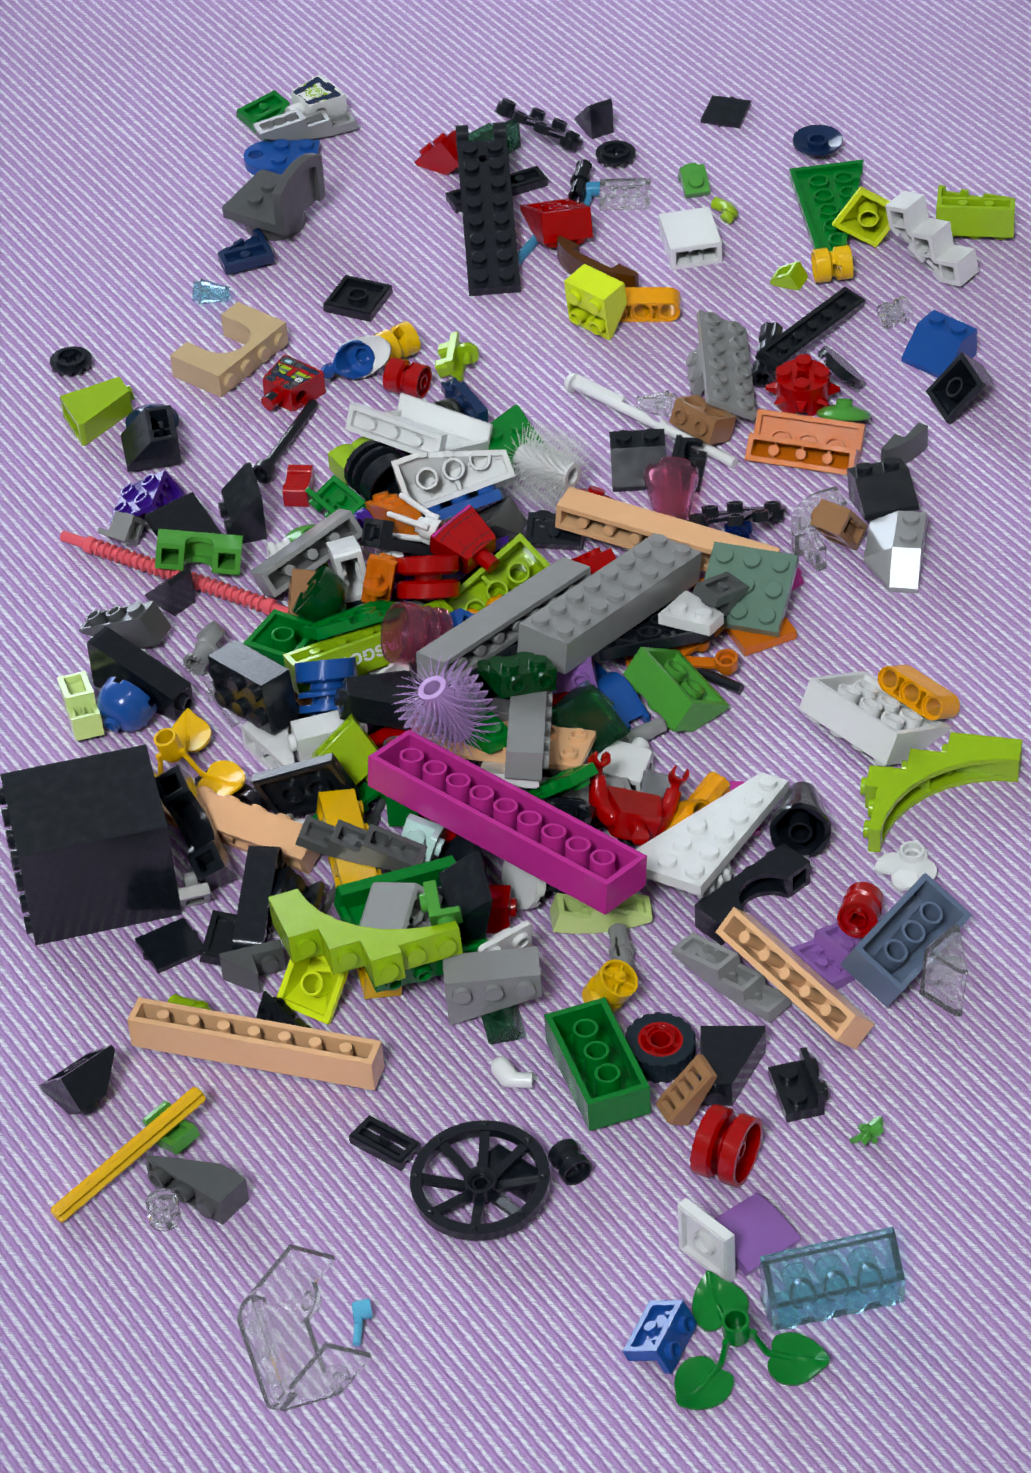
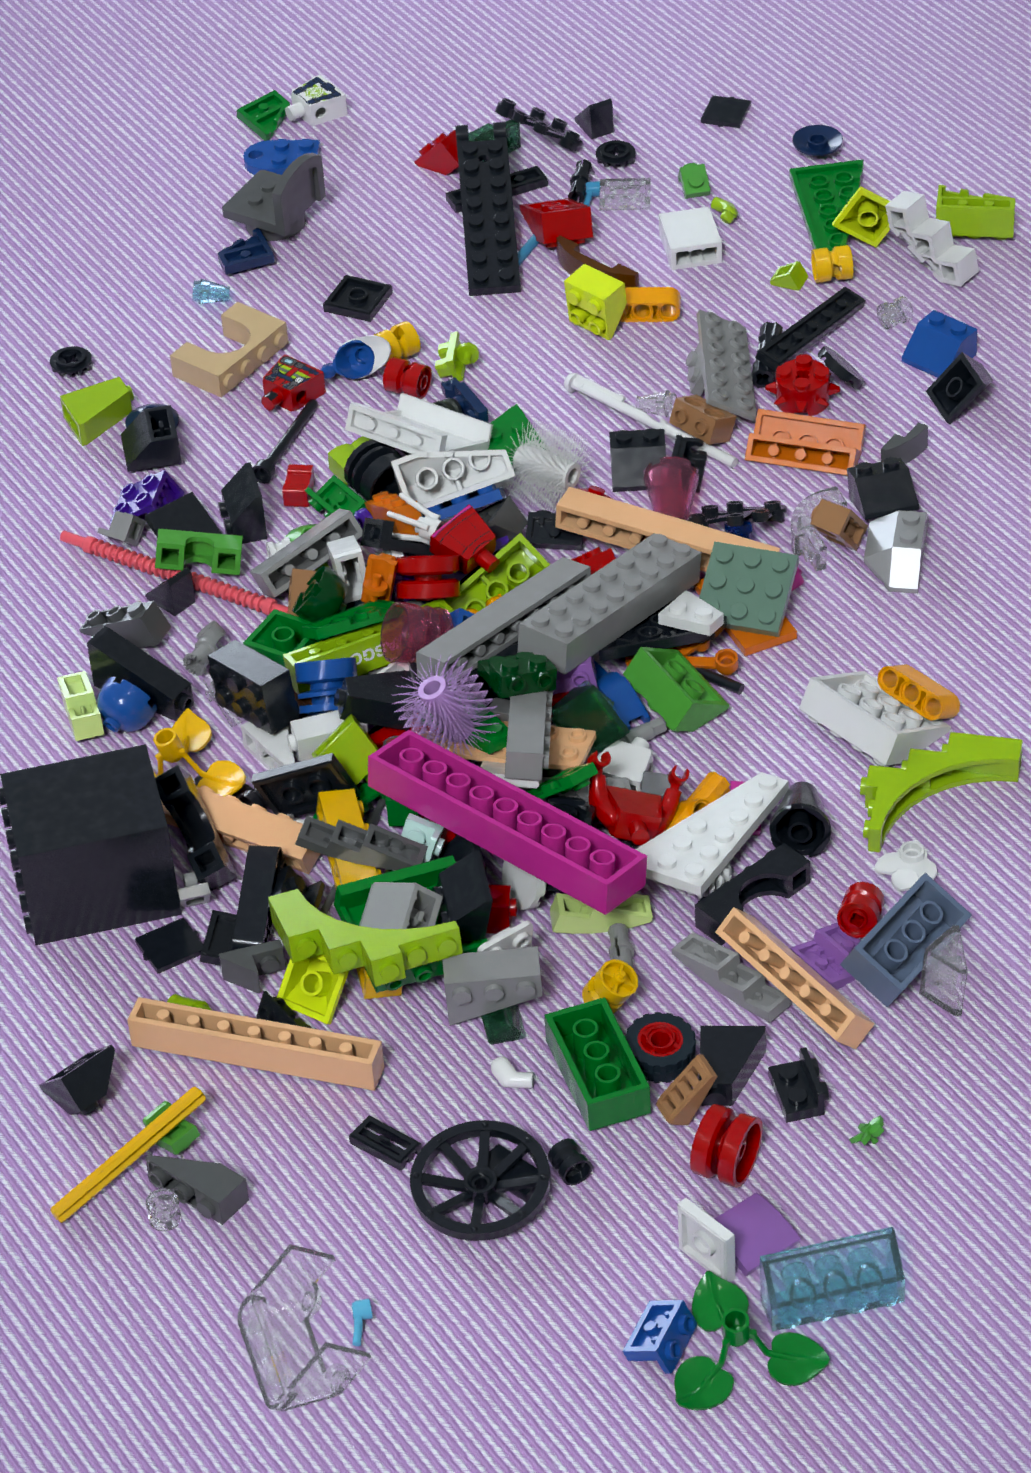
light grey slope [253,108,358,140] -> none
bright green bracket [419,880,463,926] -> none
dark grey slope [692,572,749,616] -> none
bright green dish [816,398,871,421] -> none

